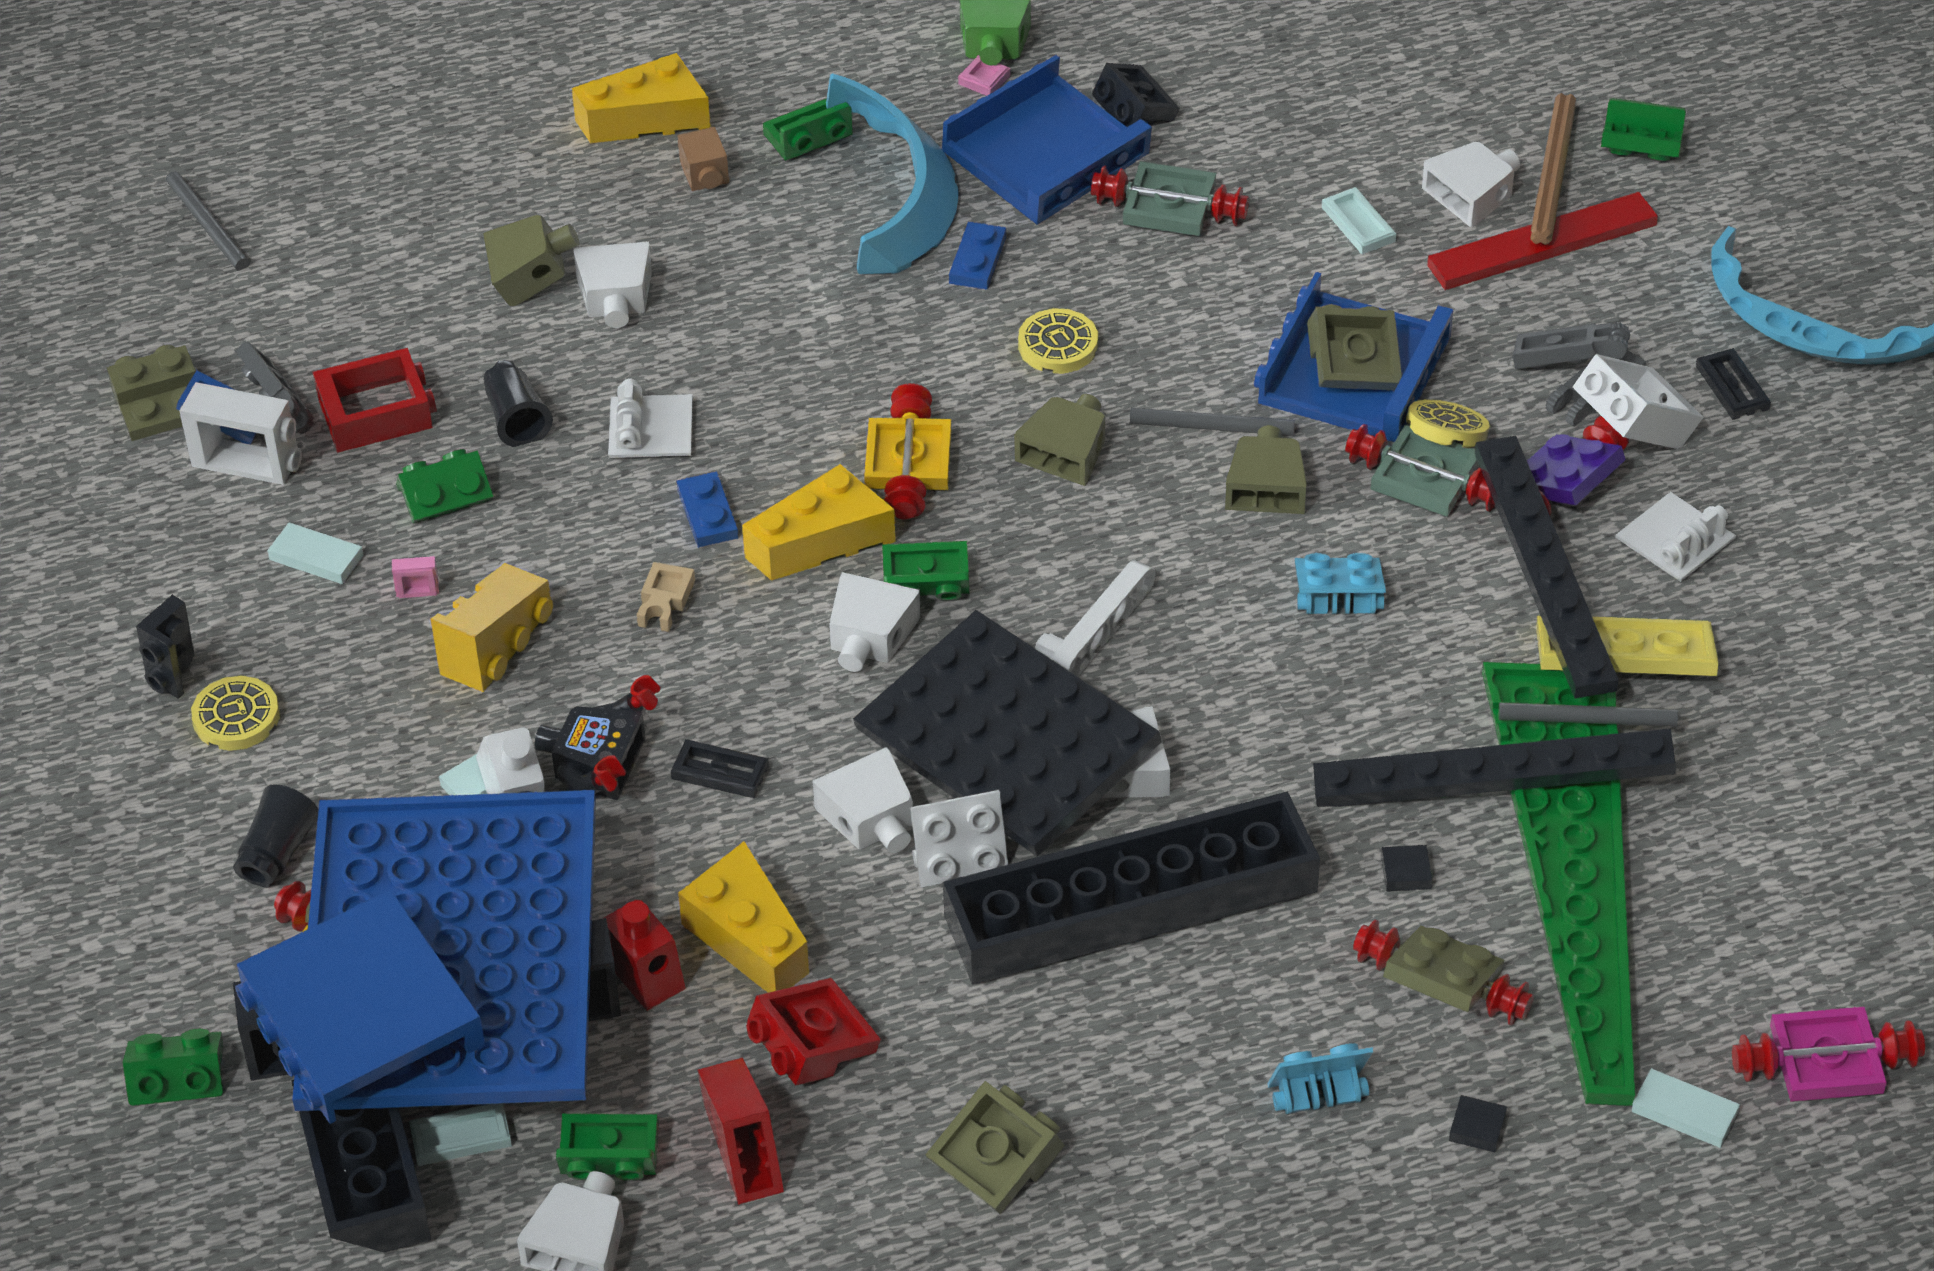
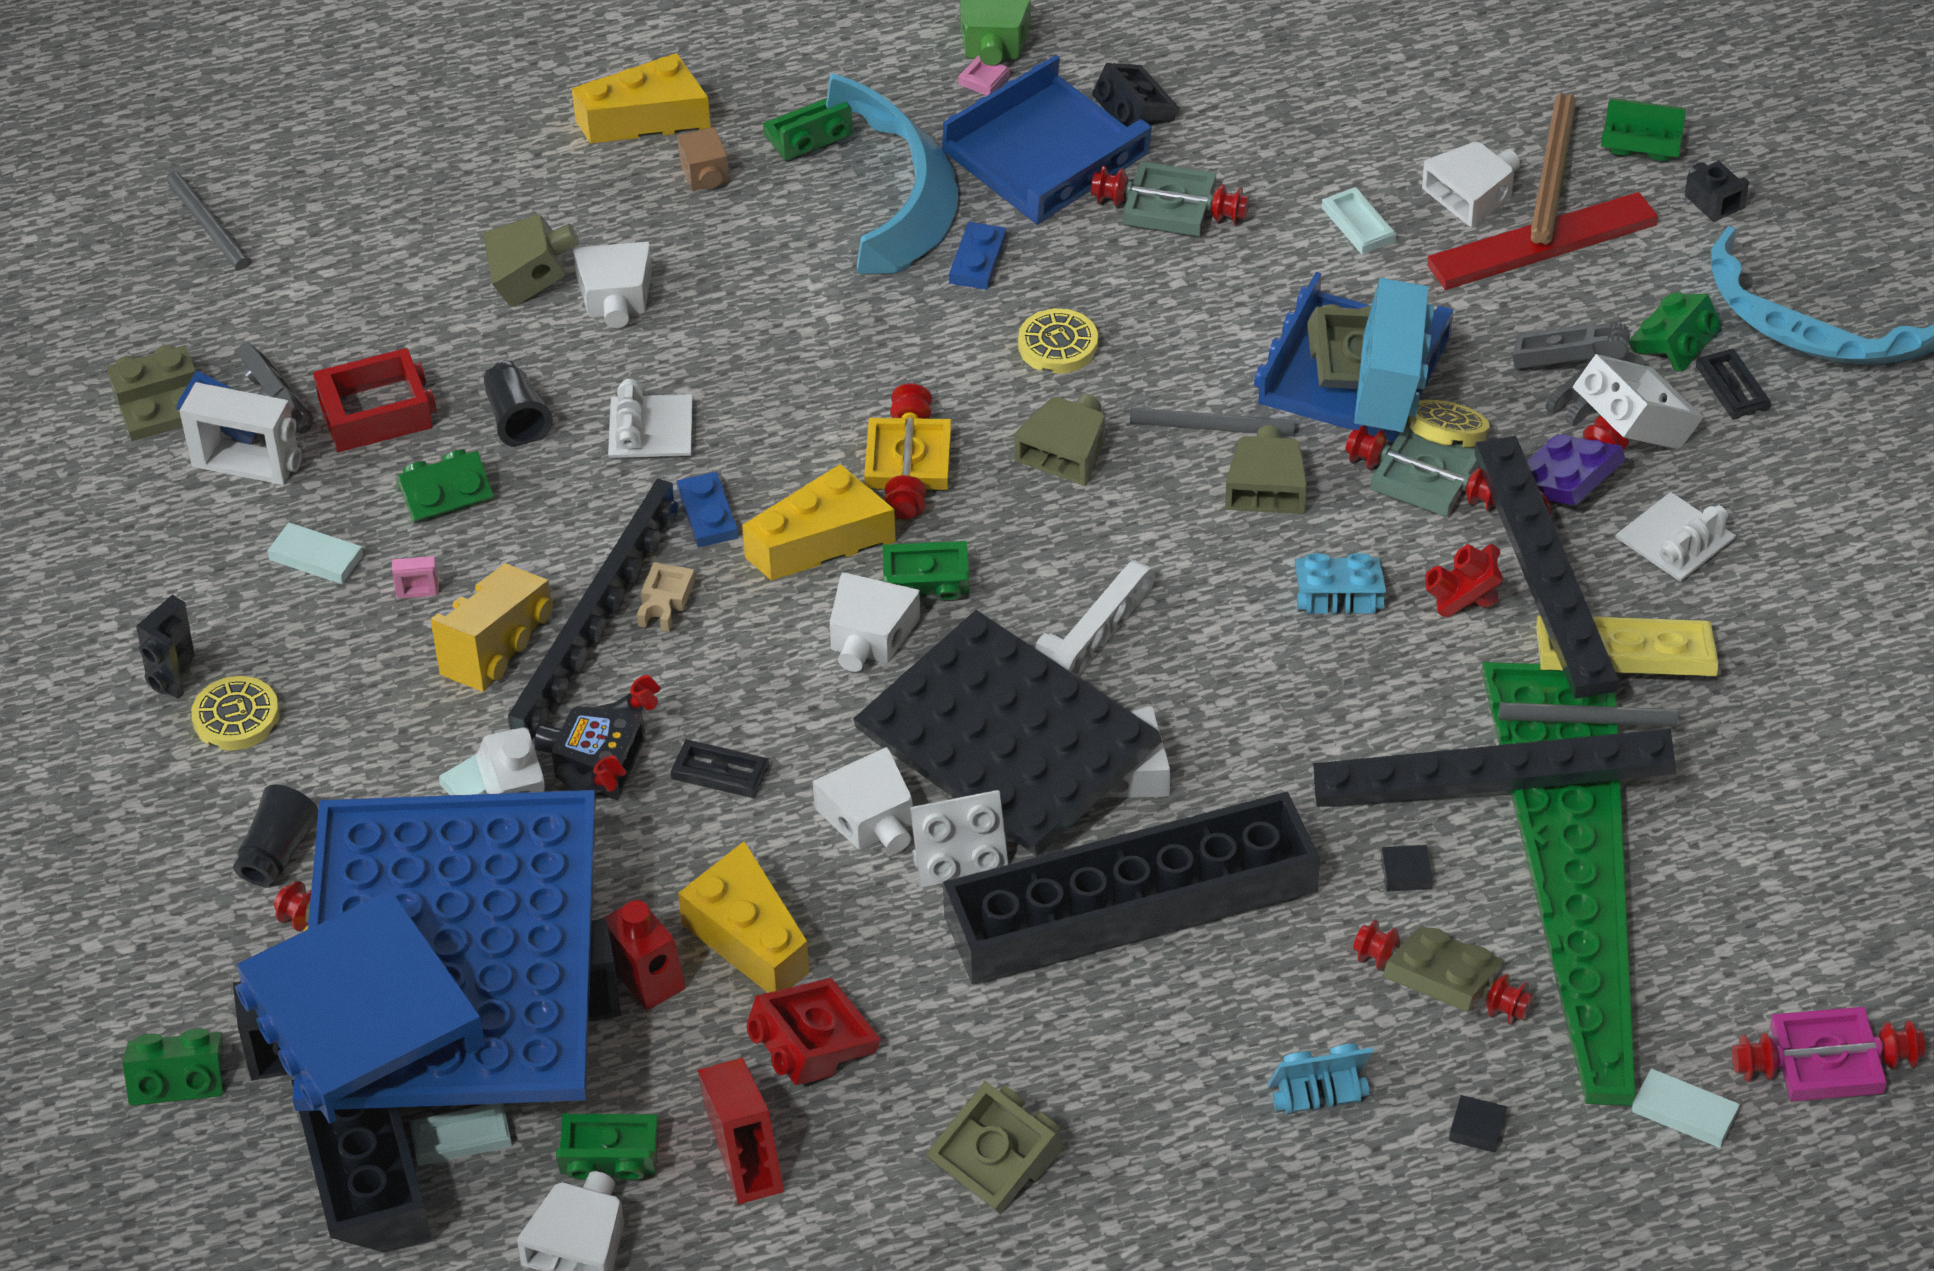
none -> black plate [508,478,678,740]
none -> medium azure brick [1354,278,1434,432]
none -> red hips [1425,543,1503,617]
none -> green bracket [1628,292,1721,372]
none -> black brick [1685,160,1749,223]

